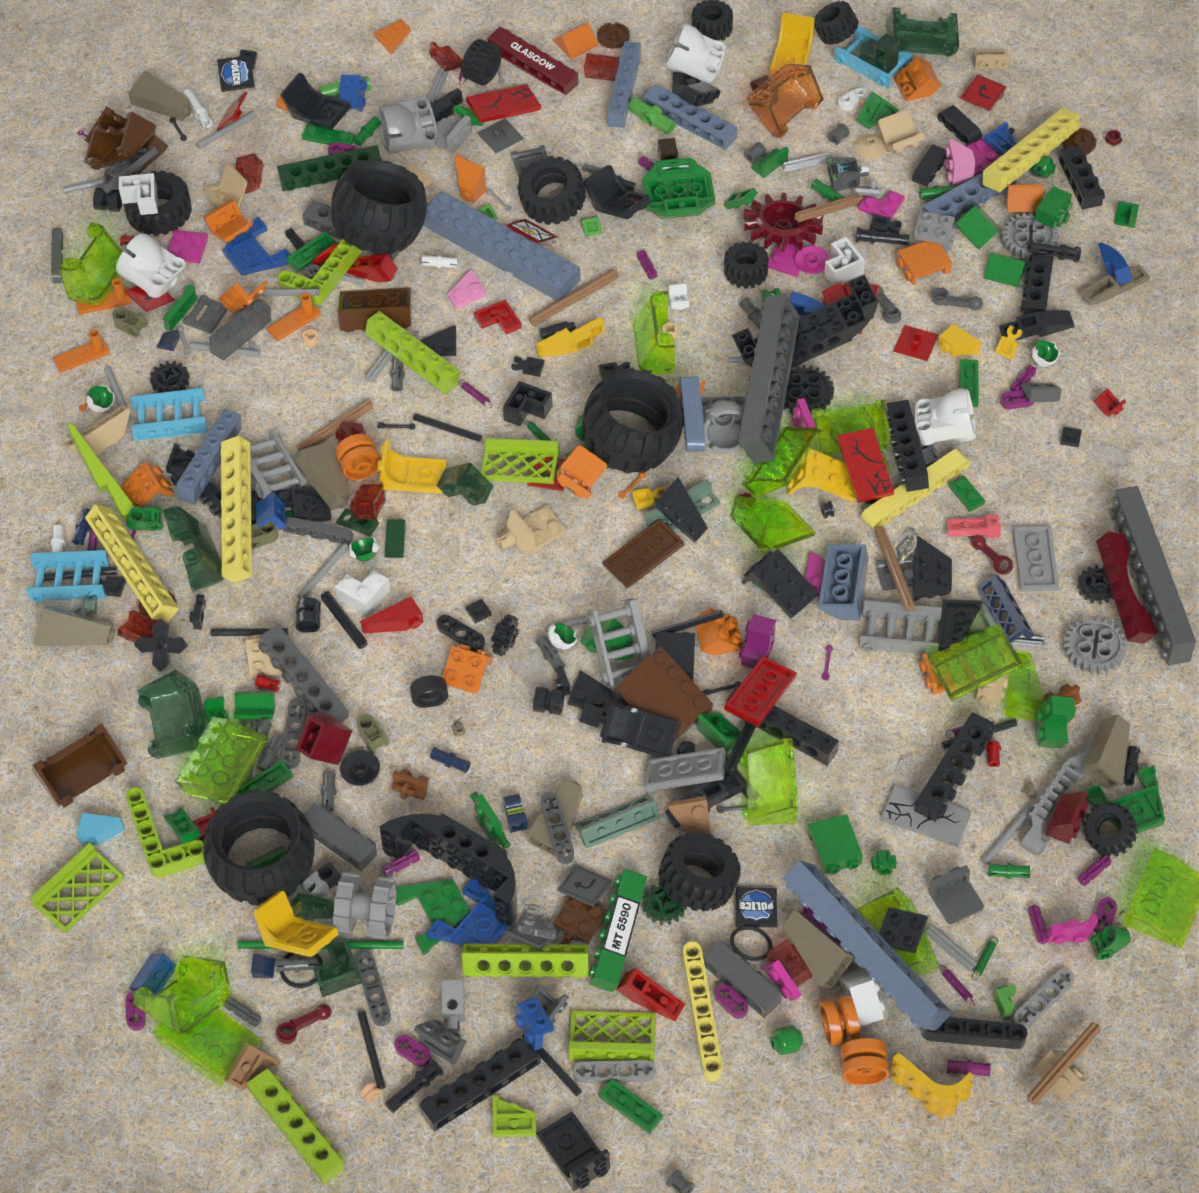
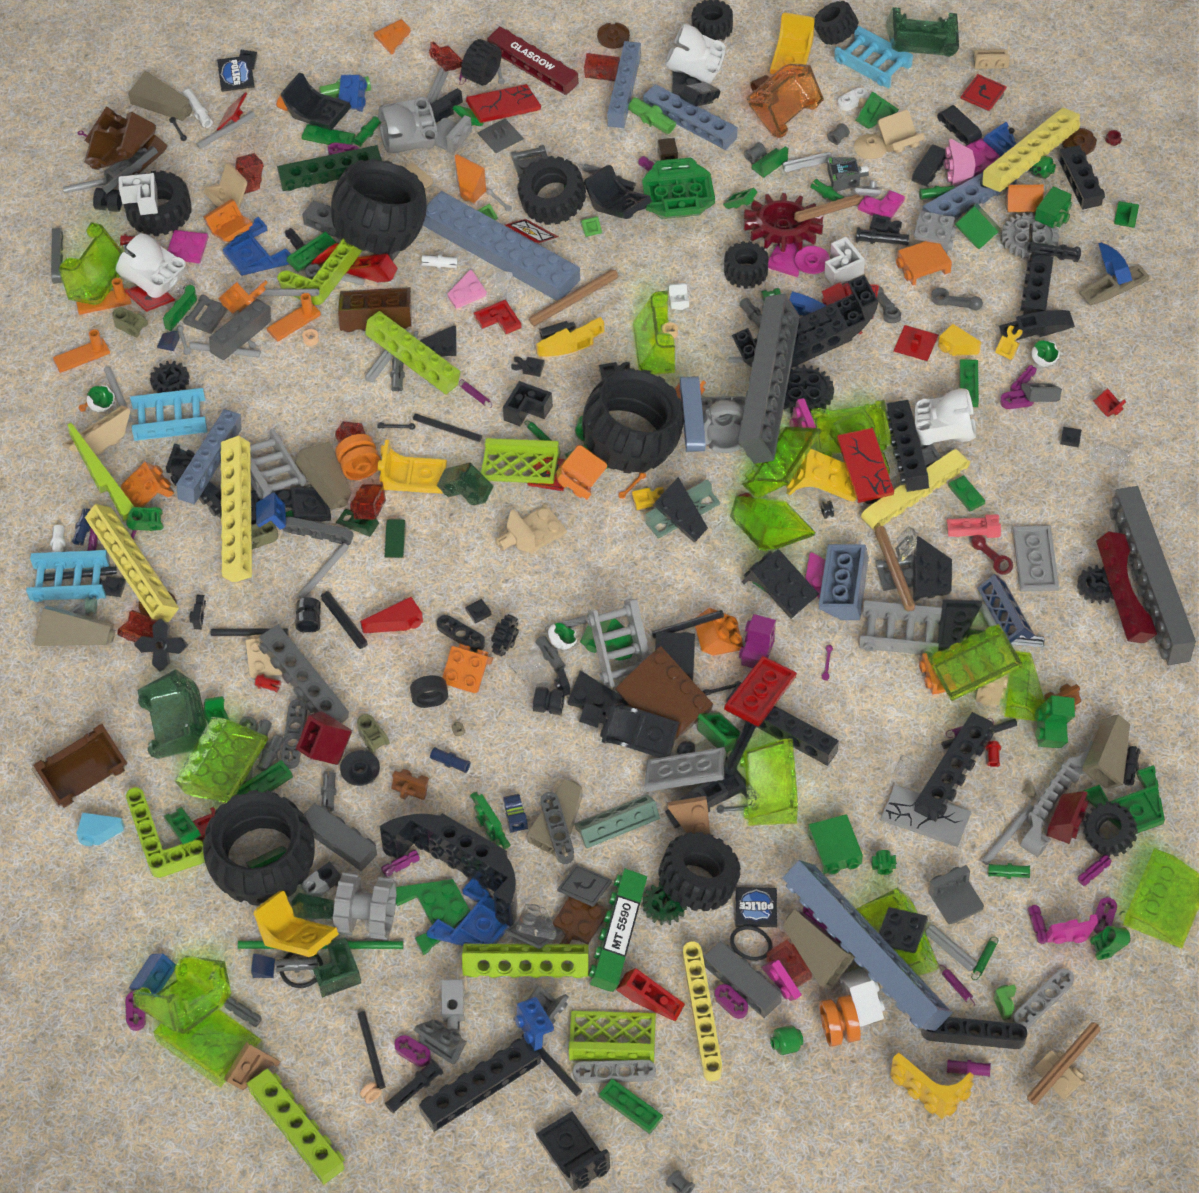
lime fence [30,843,125,934] -> none
clear green windscreen [163,506,225,592] -> none
green panel [233,691,276,719] -> none
dark red piece [276,1004,332,1044] -> none
medium nougat axle [296,400,373,452] -> none
white brick [335,570,391,617] -> none
green hair [349,537,380,562] -> none
dark grey beam [356,952,391,1026] -> none
lime wing [493,1095,536,1138] -> none
orange slope [552,23,598,59] -> none
reddish brown tile [602,518,684,588] -> none
magenta axle [637,250,657,280] -> none
orange wheel [840,1038,889,1085] -> none
clear green brick [859,33,900,74] -> none
orange slope [894,56,942,101] -> none
green slope [984,252,1028,287] -> none
light grey gear [1063,617,1127,674] -> none

